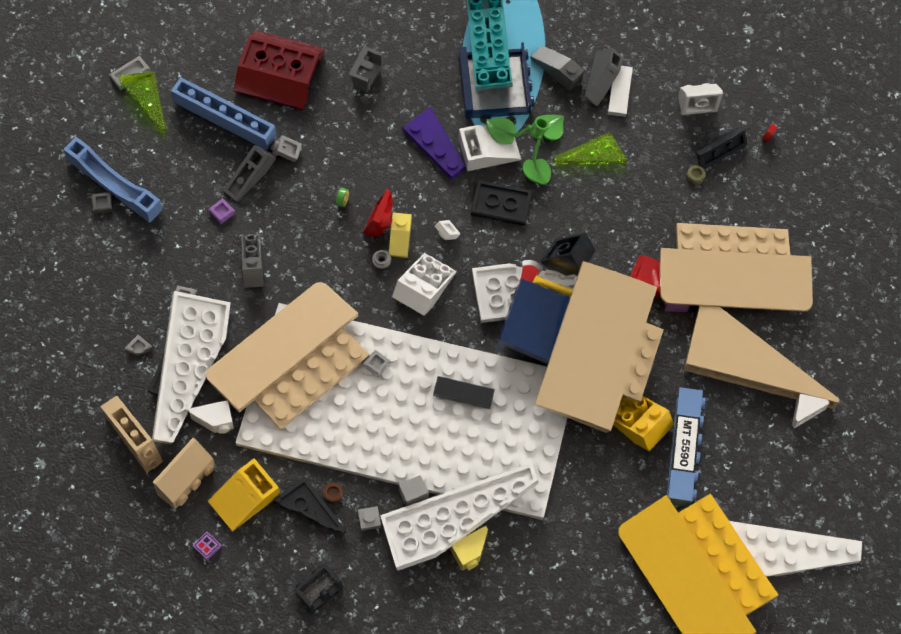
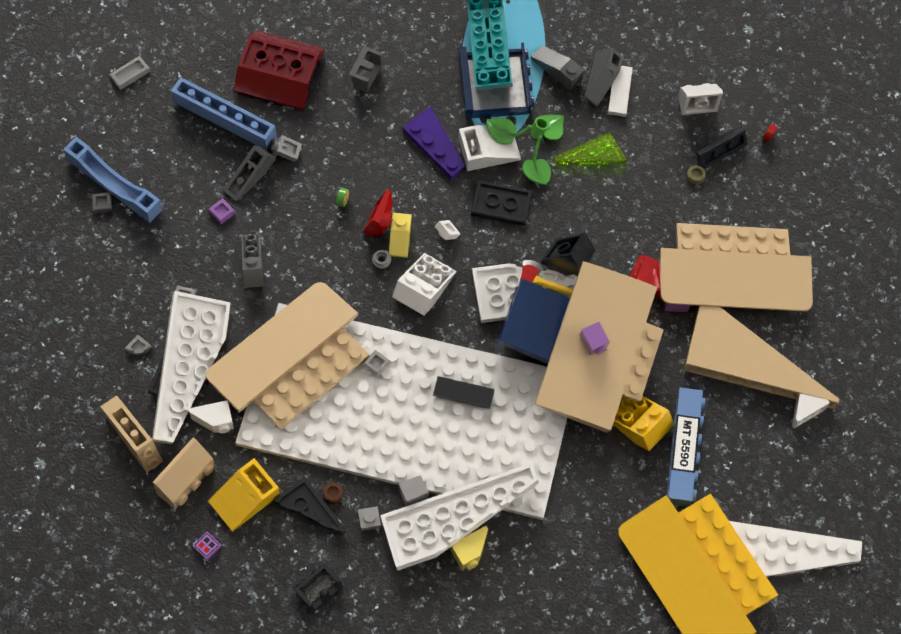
clear neon green wing [119,71,166,132] -> none
none -> medium lavender brick [579,322,610,355]

